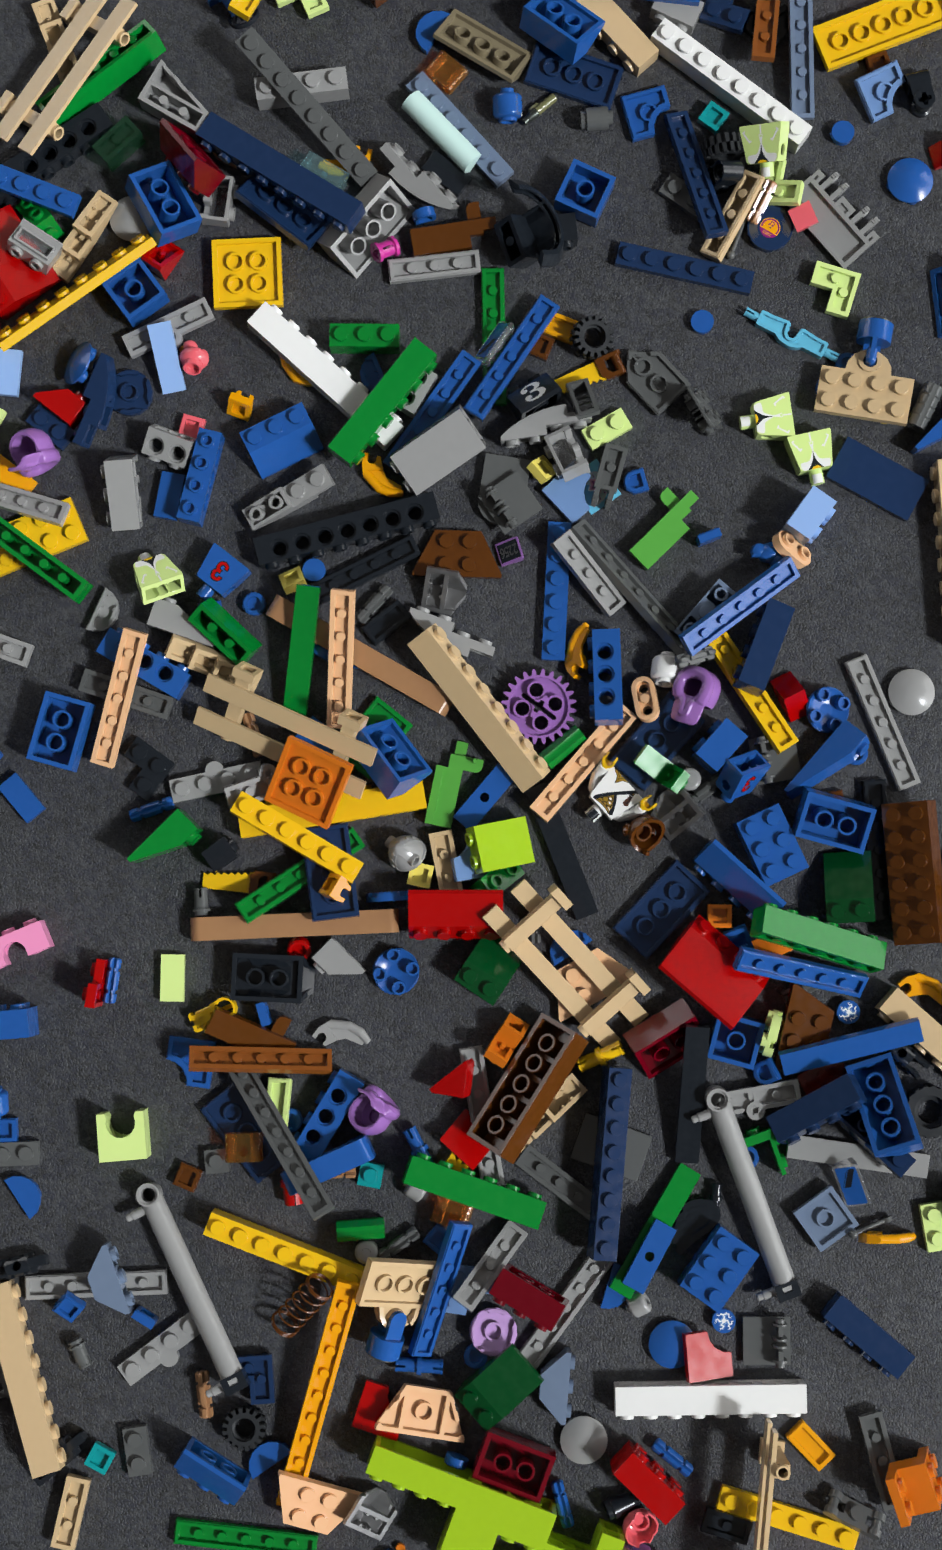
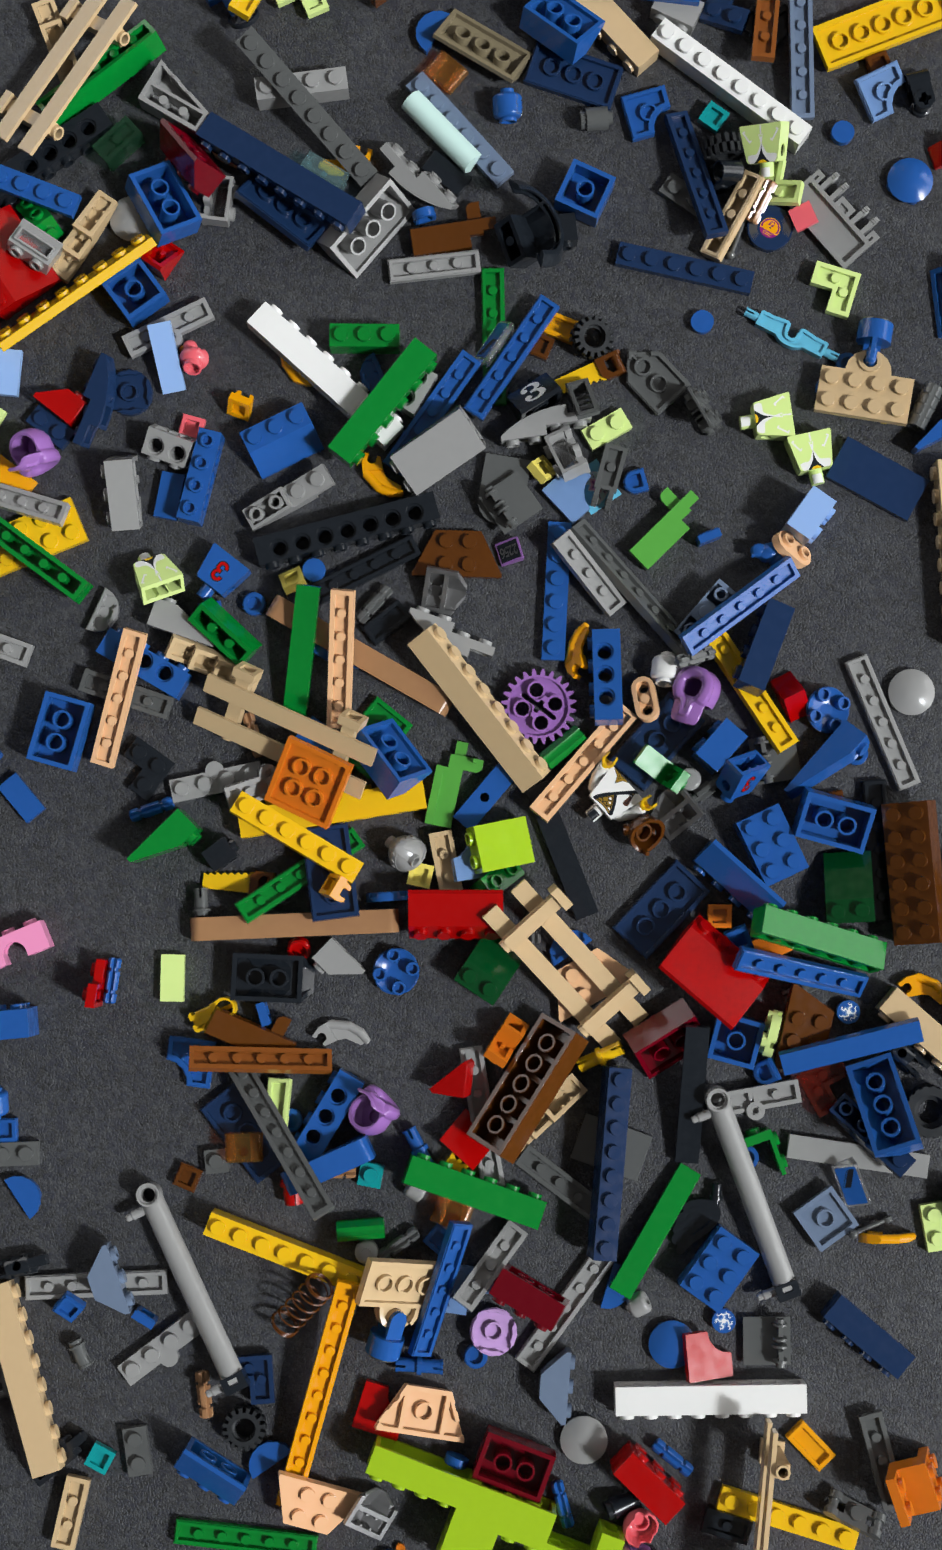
blue dish [64,342,97,385] -> none
yellowish green piece [96,1108,151,1163] -> none
yellow plate [211,237,284,310] -> none
dark pink bush [370,236,400,263] -> none
dark green slope [455,1343,544,1431] -> none
piece [521,93,558,126] -> none
blue tile [622,1218,677,1294] -> none
dark blue brick [766,1073,867,1146] -> none

